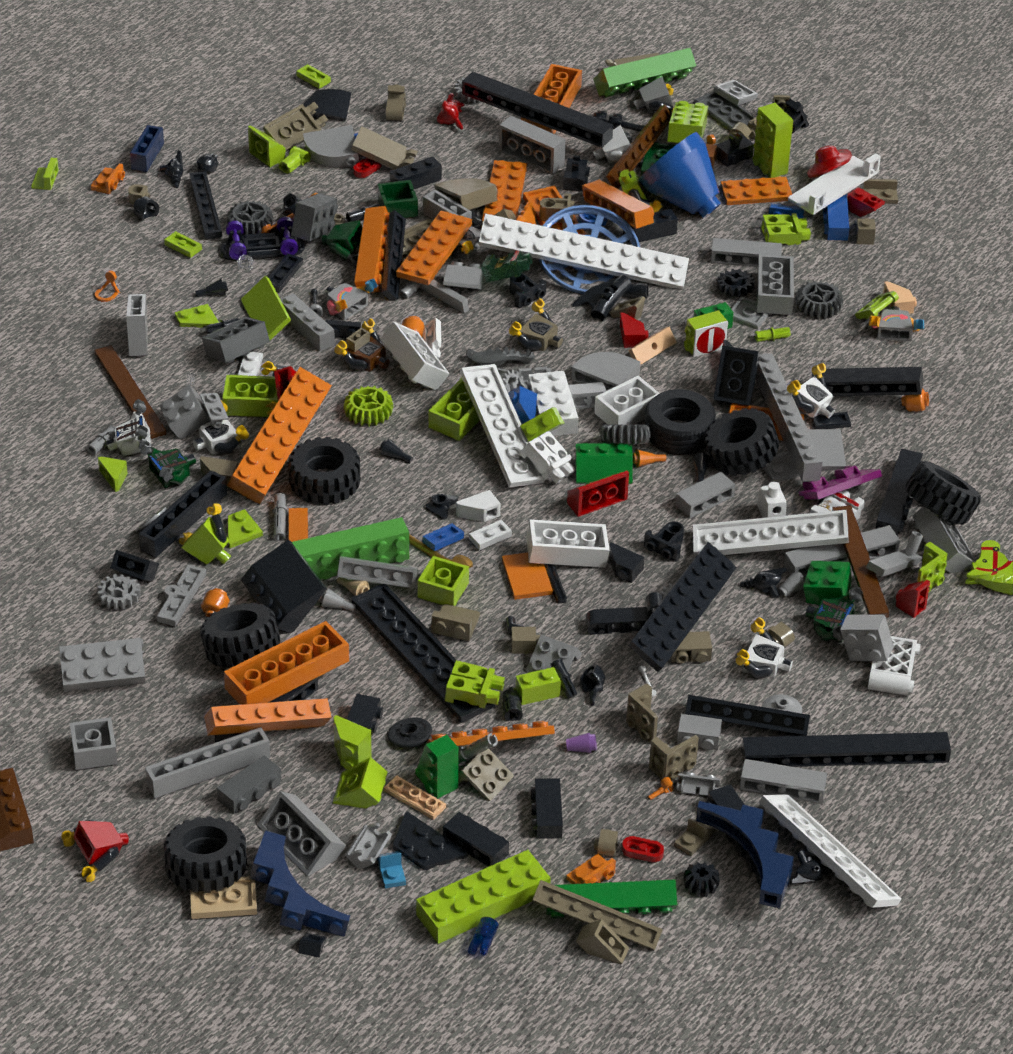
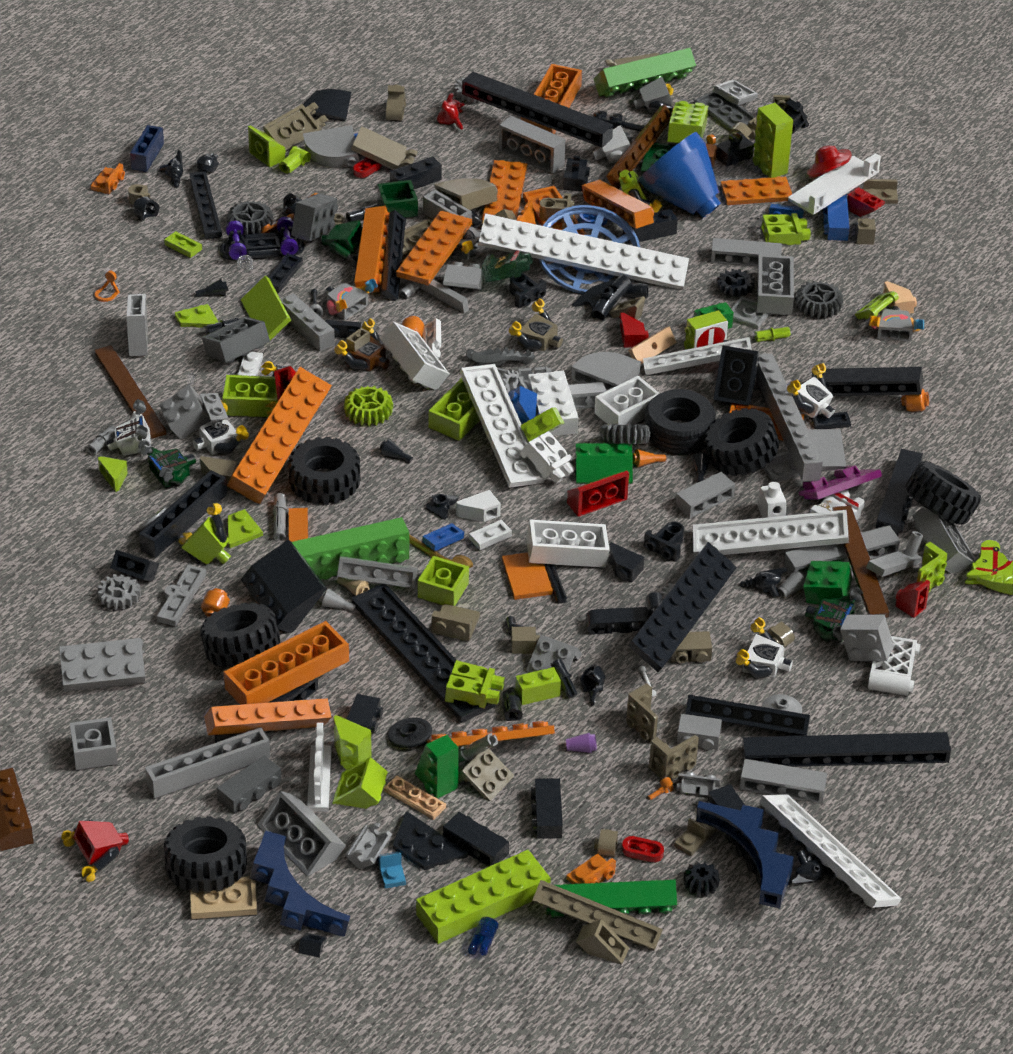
lime panel [31,157,59,190] -> none
lime plate [296,64,331,89] -> none
none -> white fence [307,723,332,812]
none -> white plate [643,337,752,375]

